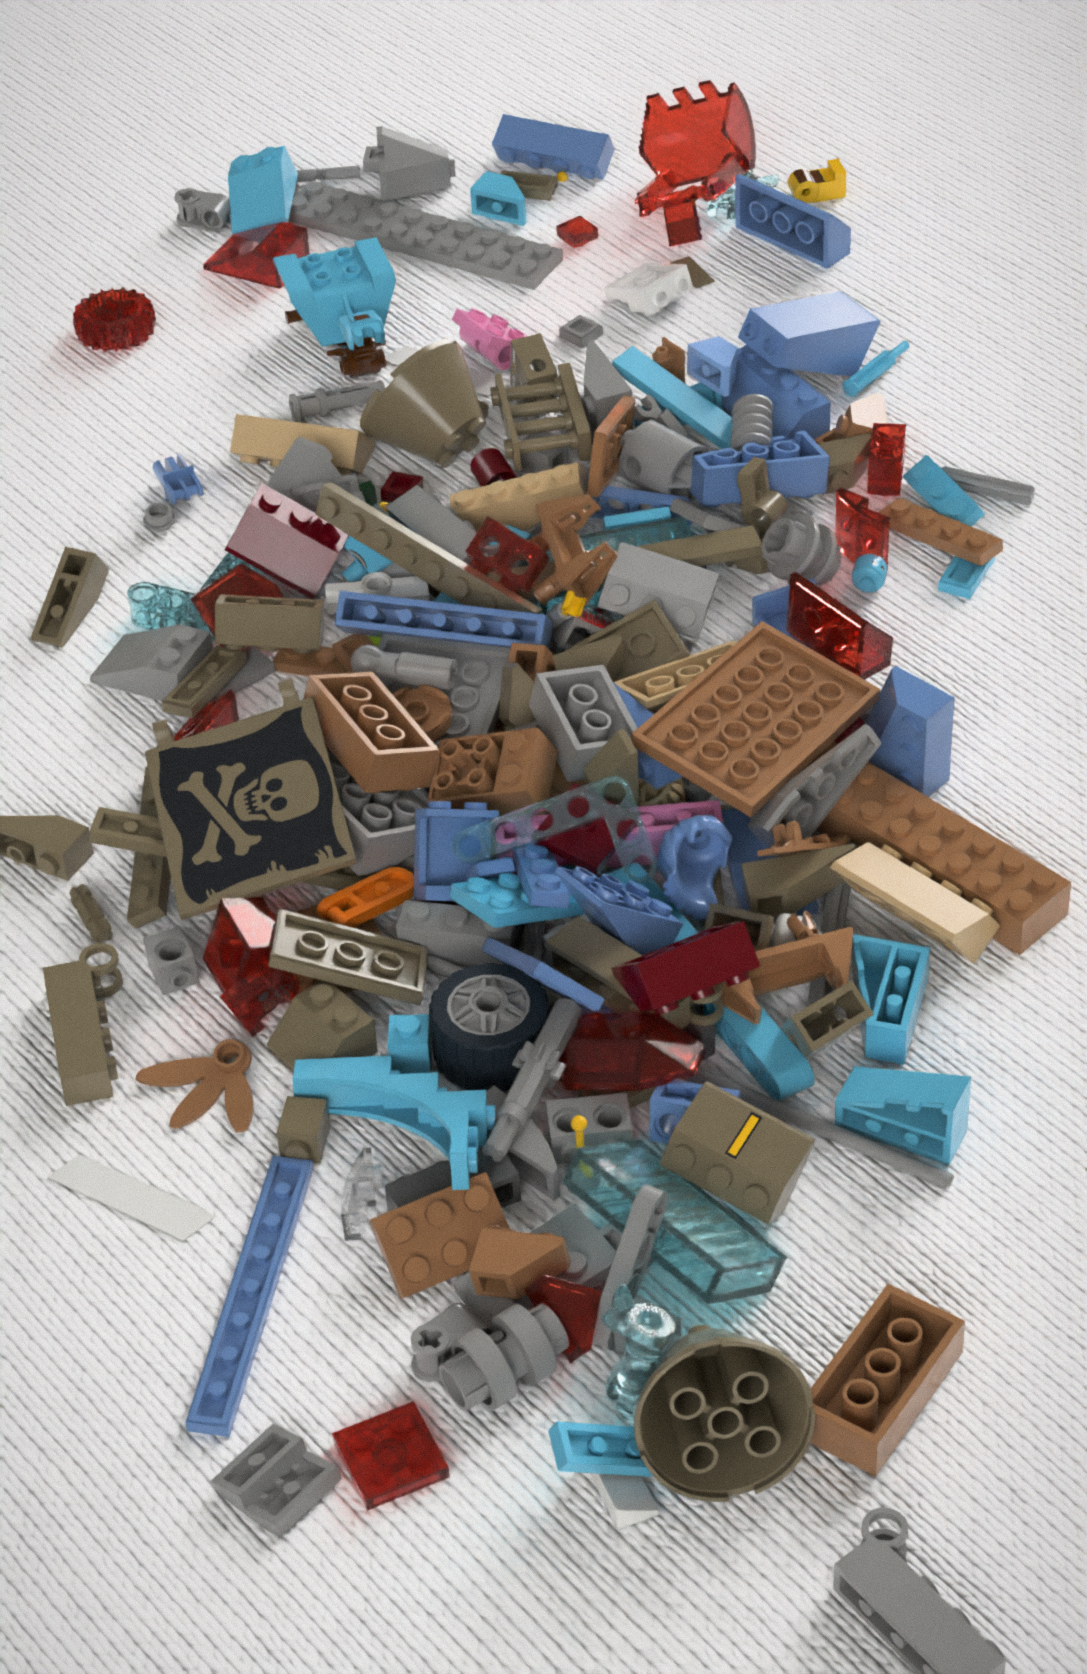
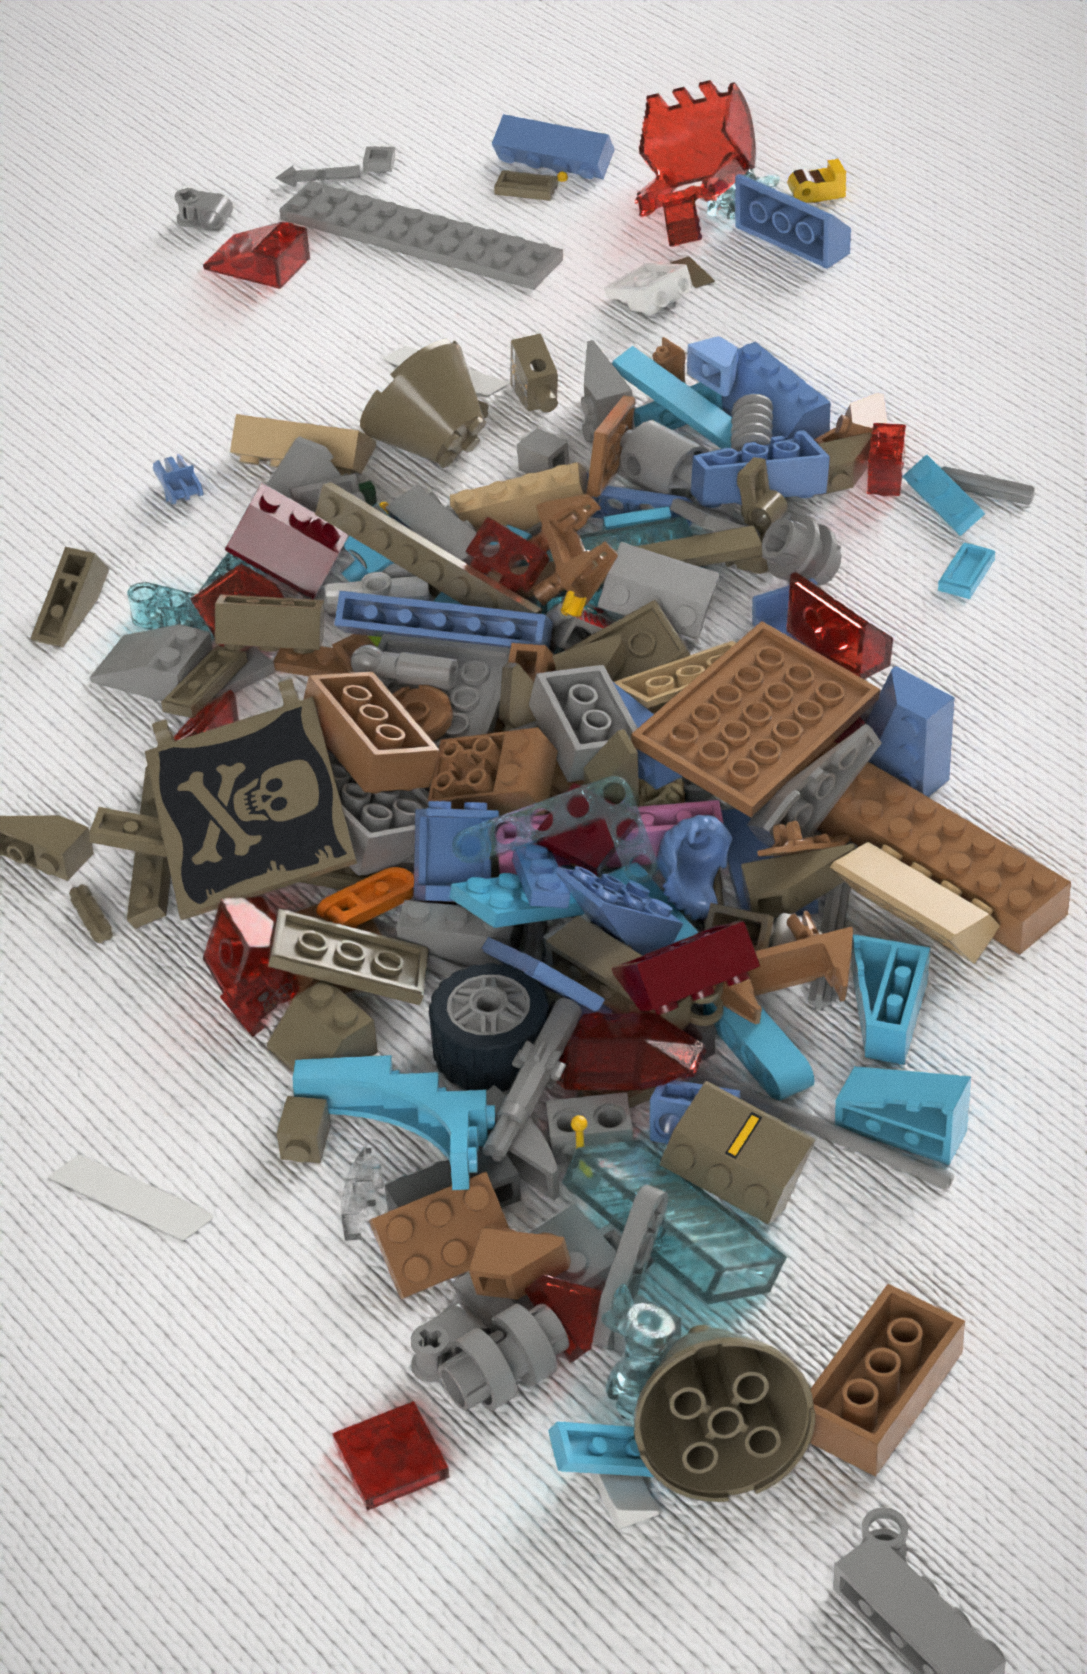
dark tan hinge [42,943,123,1106] -> none
clear red gear [73,287,156,352] -> none
medium nougat plant [135,1039,254,1133] -> none
light grey plate [143,502,175,532] -> none
light grey brick [143,926,199,995] -> none
medium blue tile [185,1156,314,1437] -> none
light grey slope [210,1424,342,1537] -> none
medium azure slope [228,145,298,237] -> none
medium azure piece [273,237,396,378] -> none
light grey pin [289,380,385,422] -> none
light grey slope [376,126,456,201] -> none
dark red plate [380,471,424,502] -> none
medium azure brick [388,1014,432,1074] -> none
bright pink plate [452,308,527,370] -> none
medium blue tile [465,857,515,881] -> none
medium azure slope [470,171,526,226] -> none
dark red piece [470,448,517,487] -> none
dark tan fence [490,363,592,471] -> none
clear red plate [556,216,598,249] -> none
light grey tile [559,315,603,348] -> none
light grey plate [634,394,688,436] -> none
medium blue slope [738,291,881,377] -> none
dark tan torso [781,980,874,1059] -> none
clear red slope [835,487,890,572] -> none
medium azure axle [842,341,910,397] -> none
medium azure piece [852,554,887,593] -> none
medium nougat plate [877,498,1003,566] -> none

